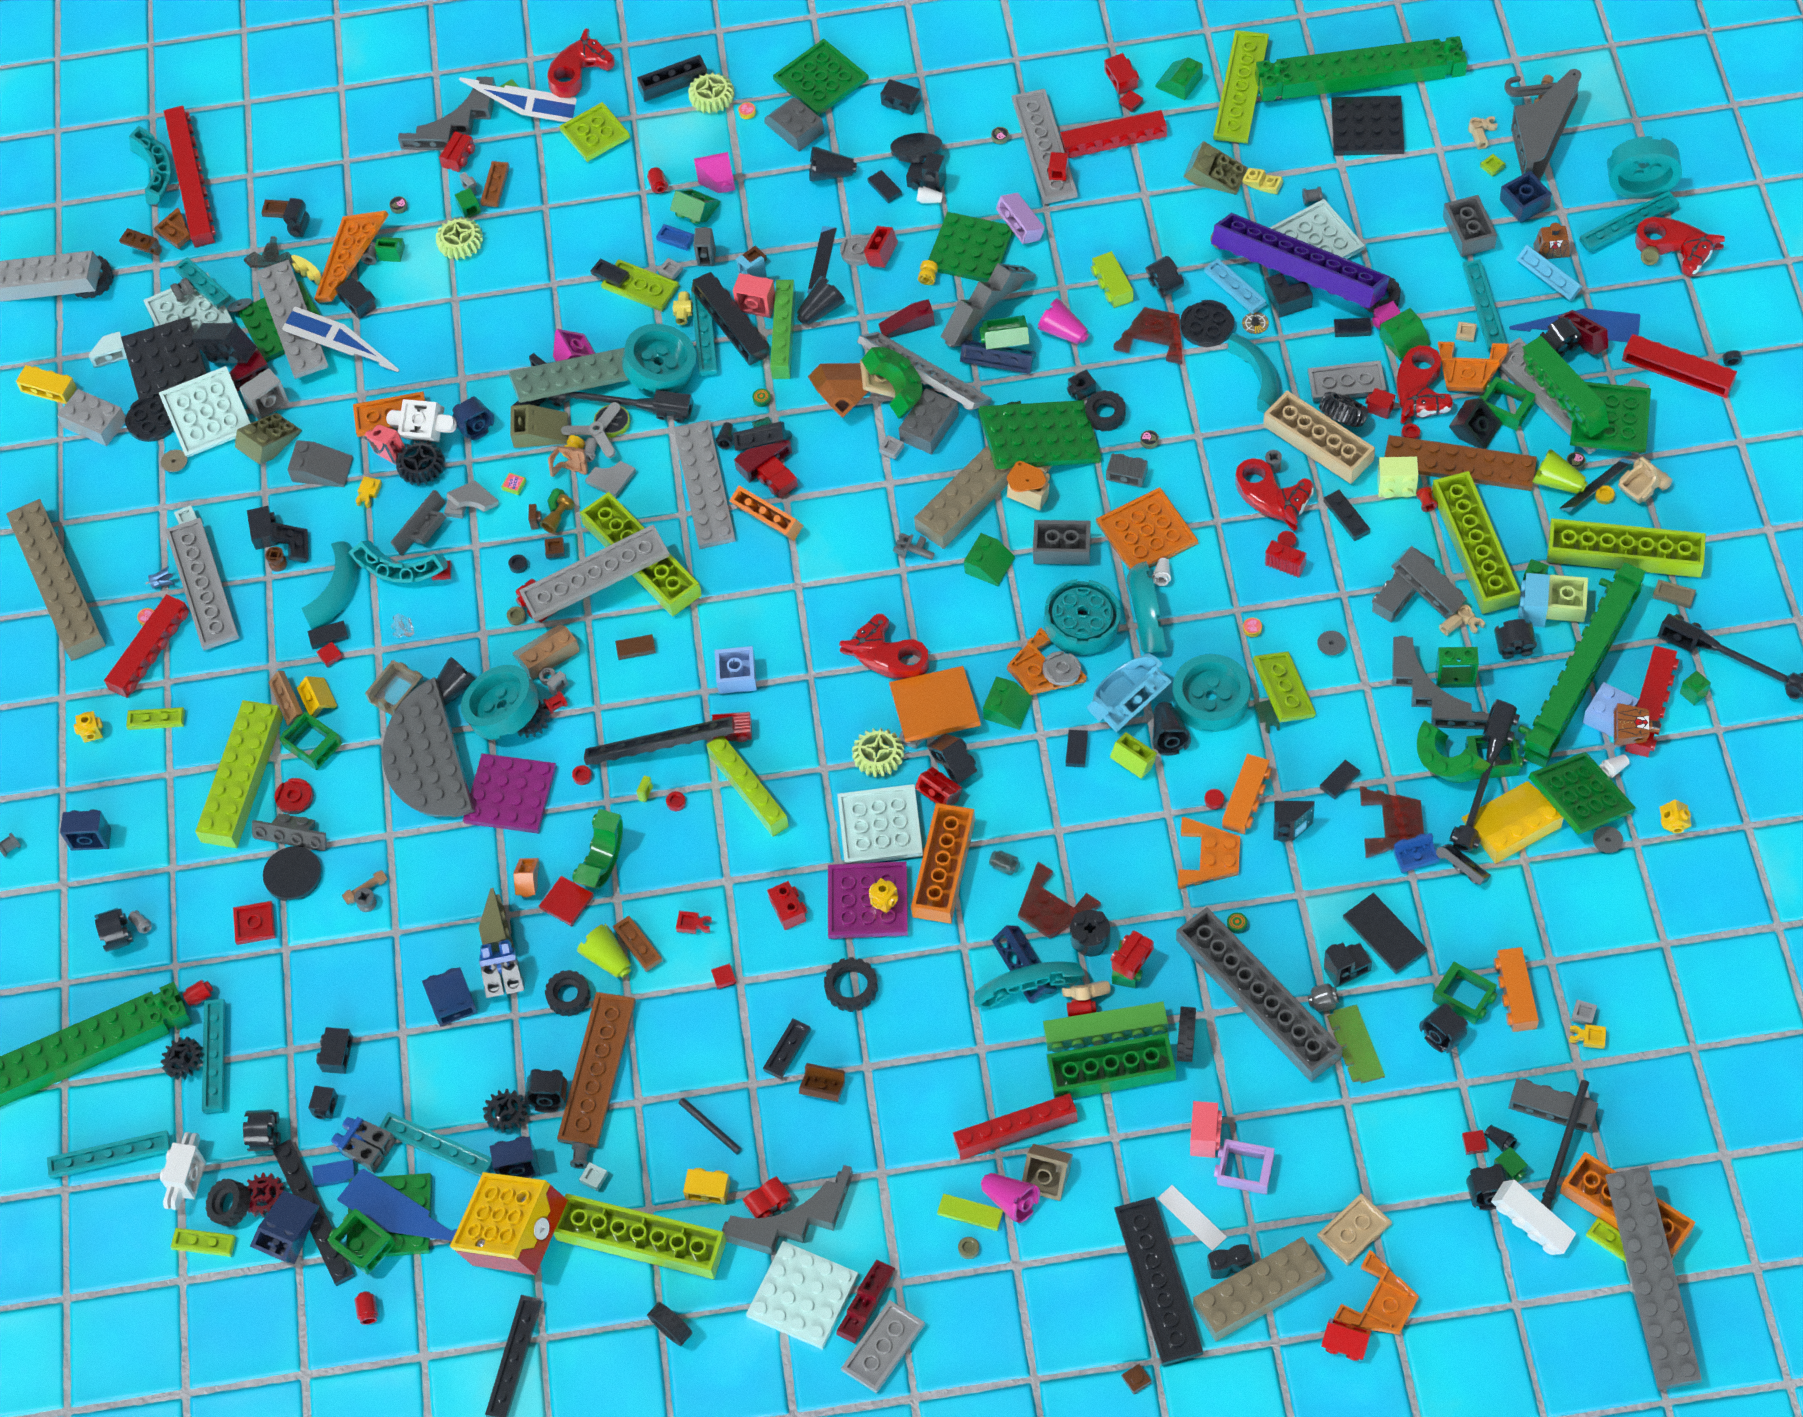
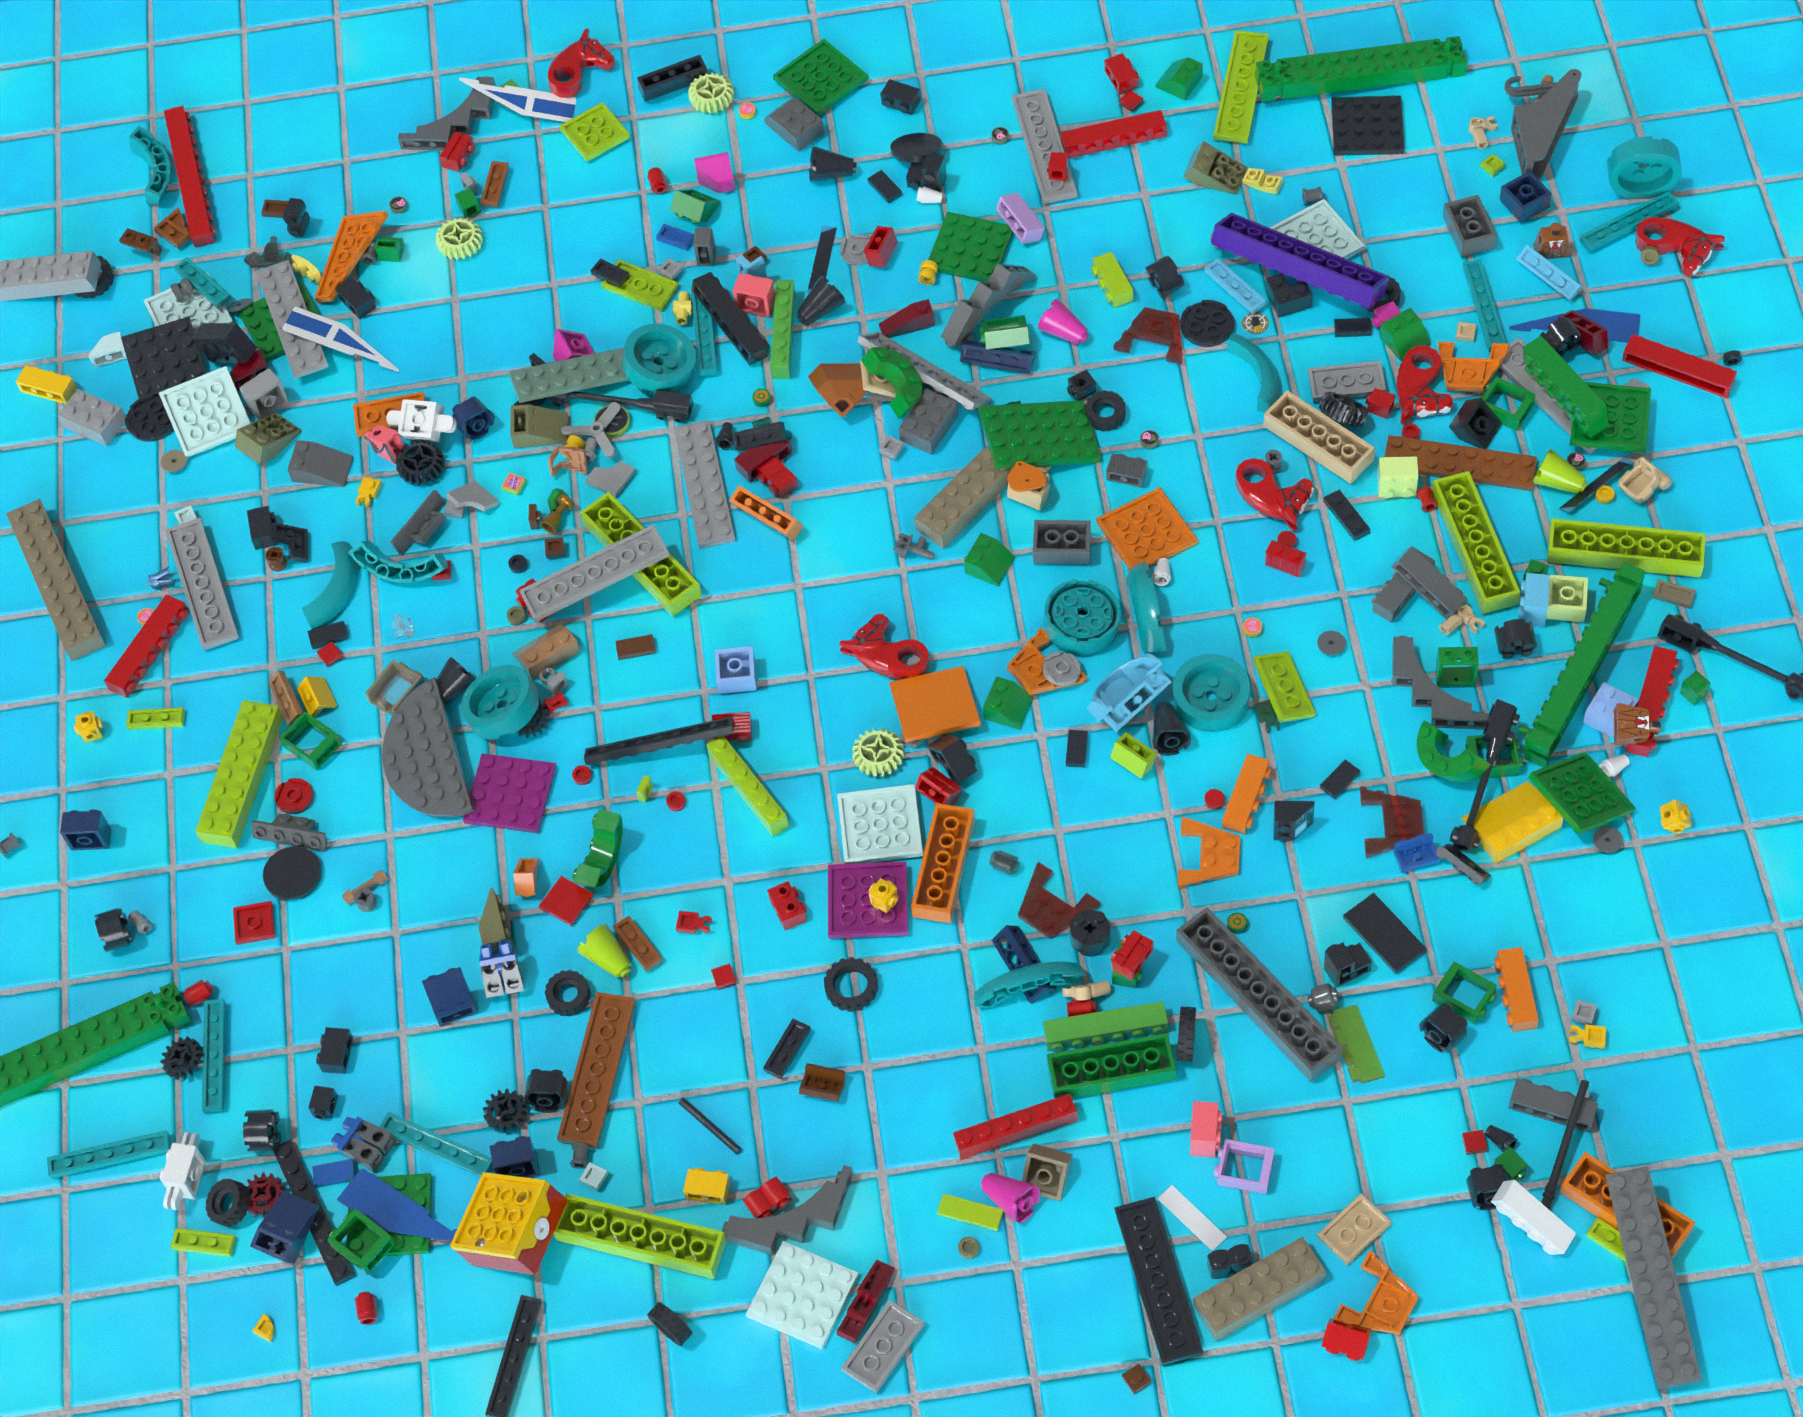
none -> yellow tile [252,1313,274,1343]

